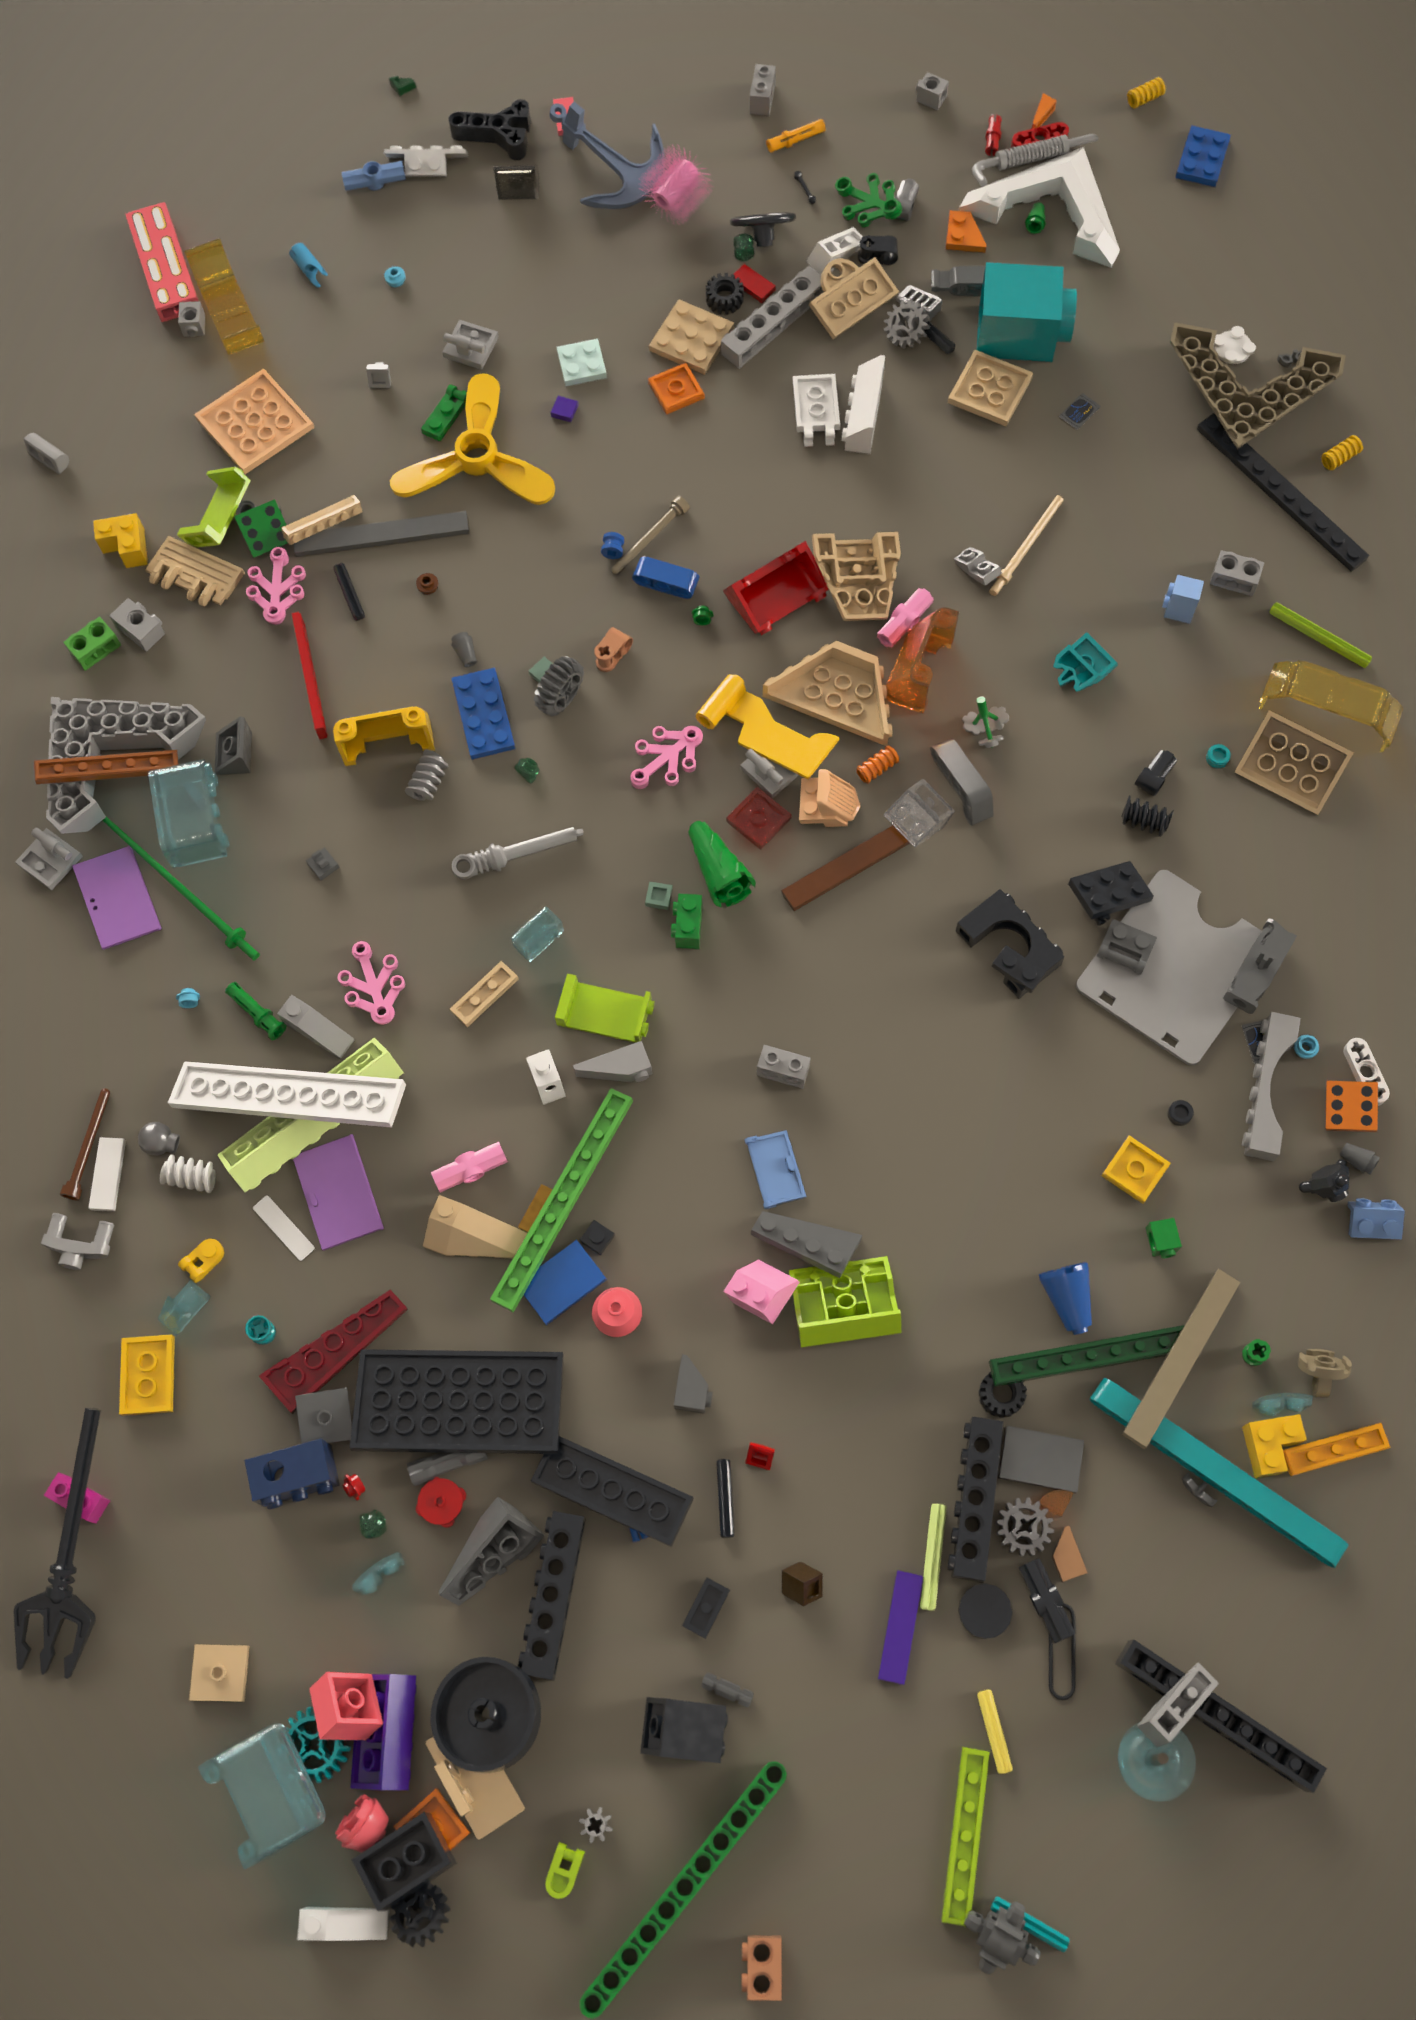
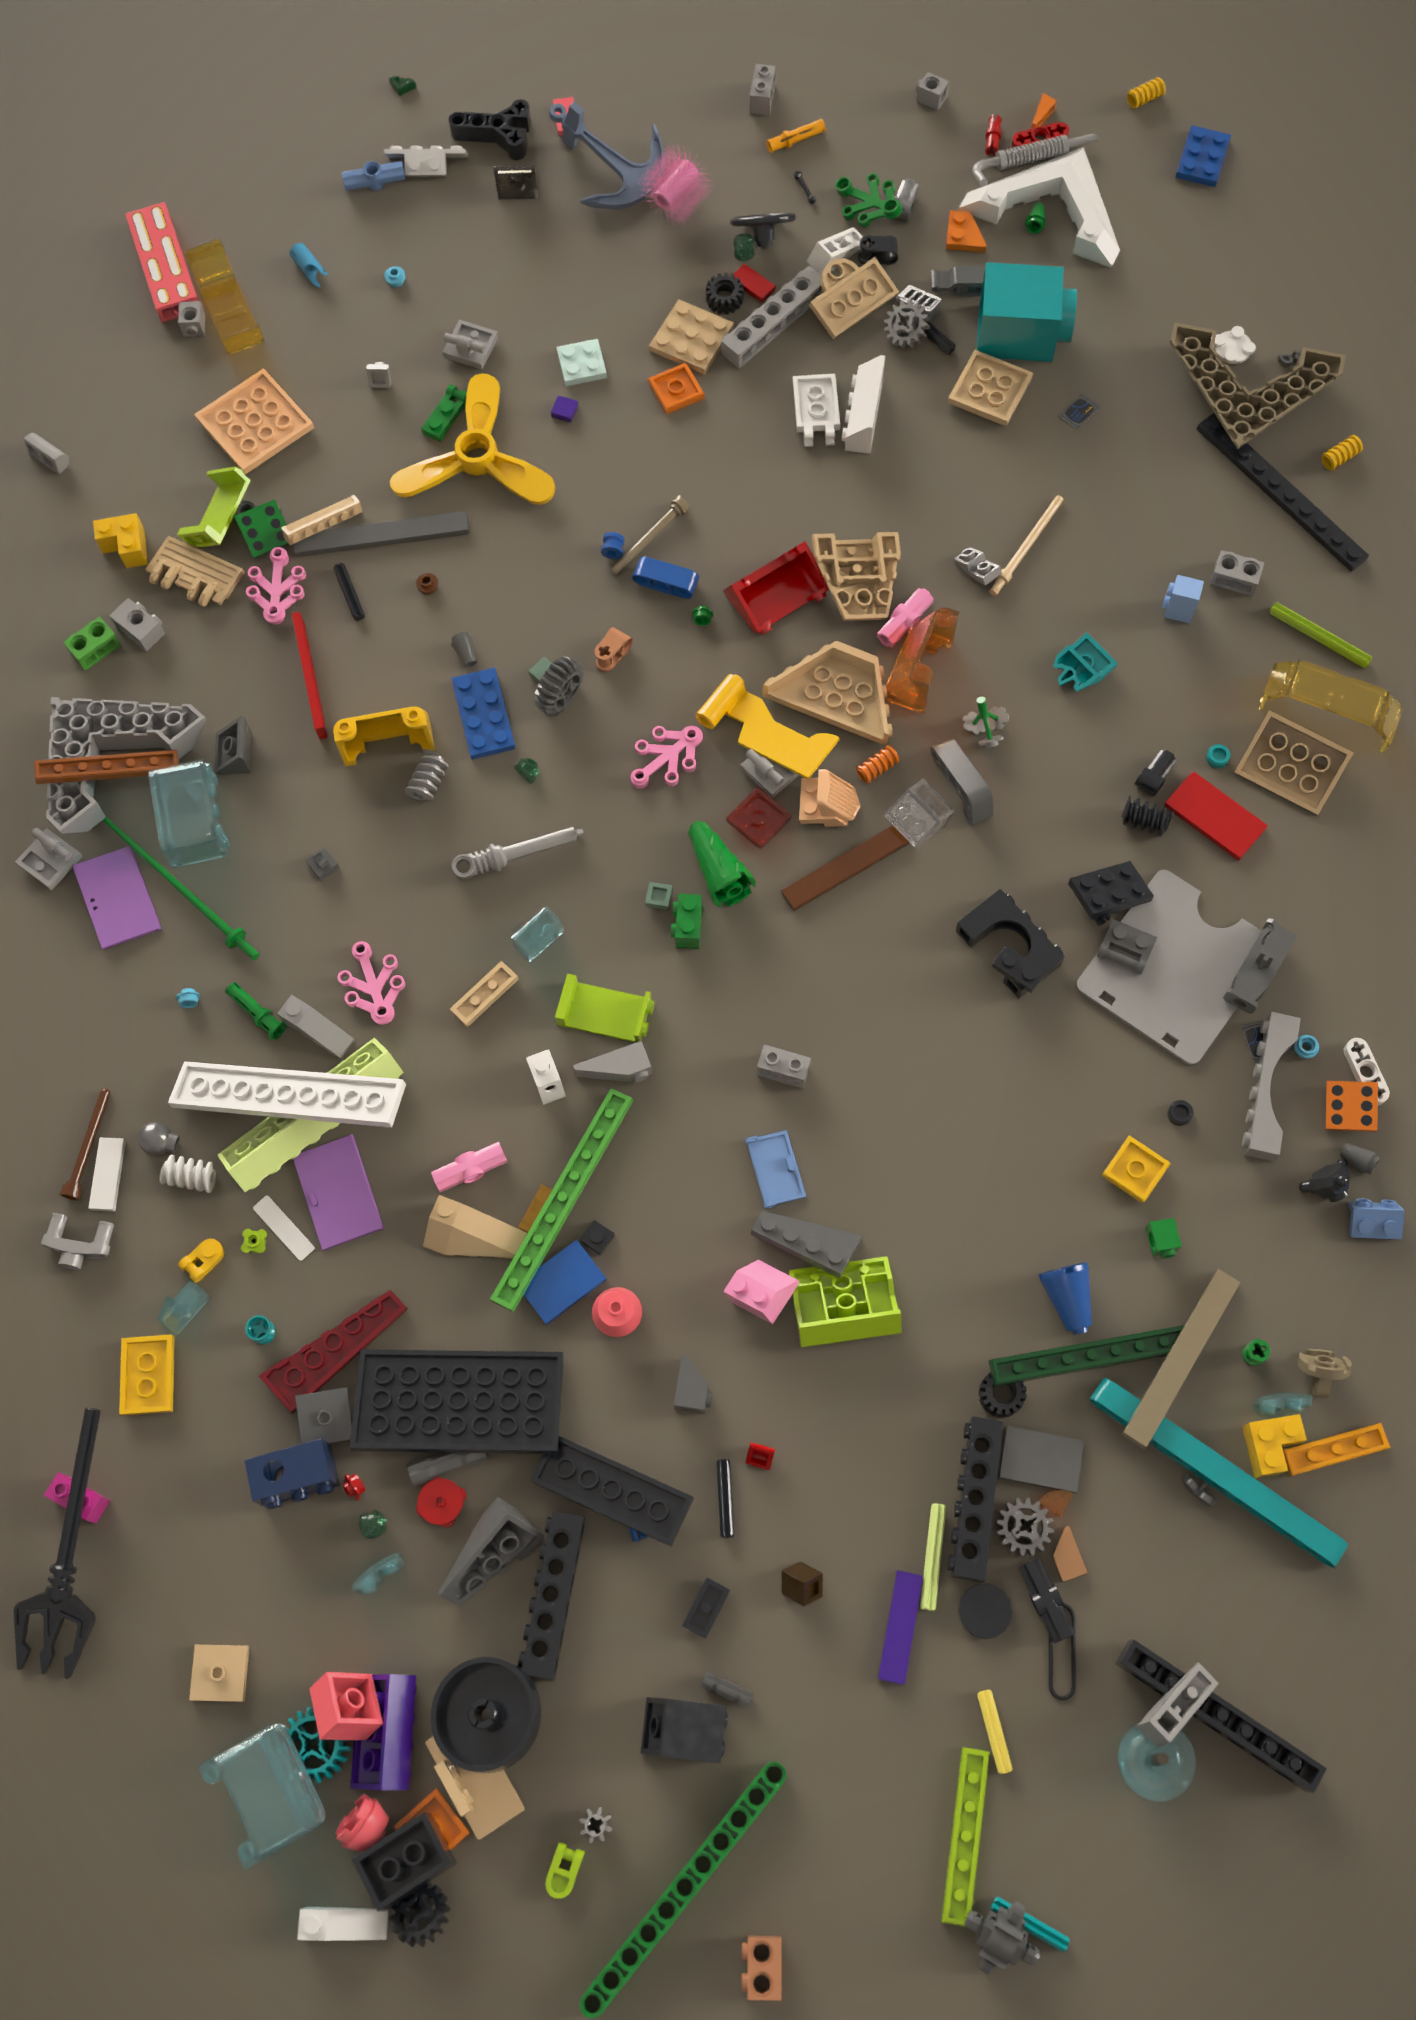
none -> lime plate [241,1229,267,1254]
none -> red tile [1164,771,1268,861]

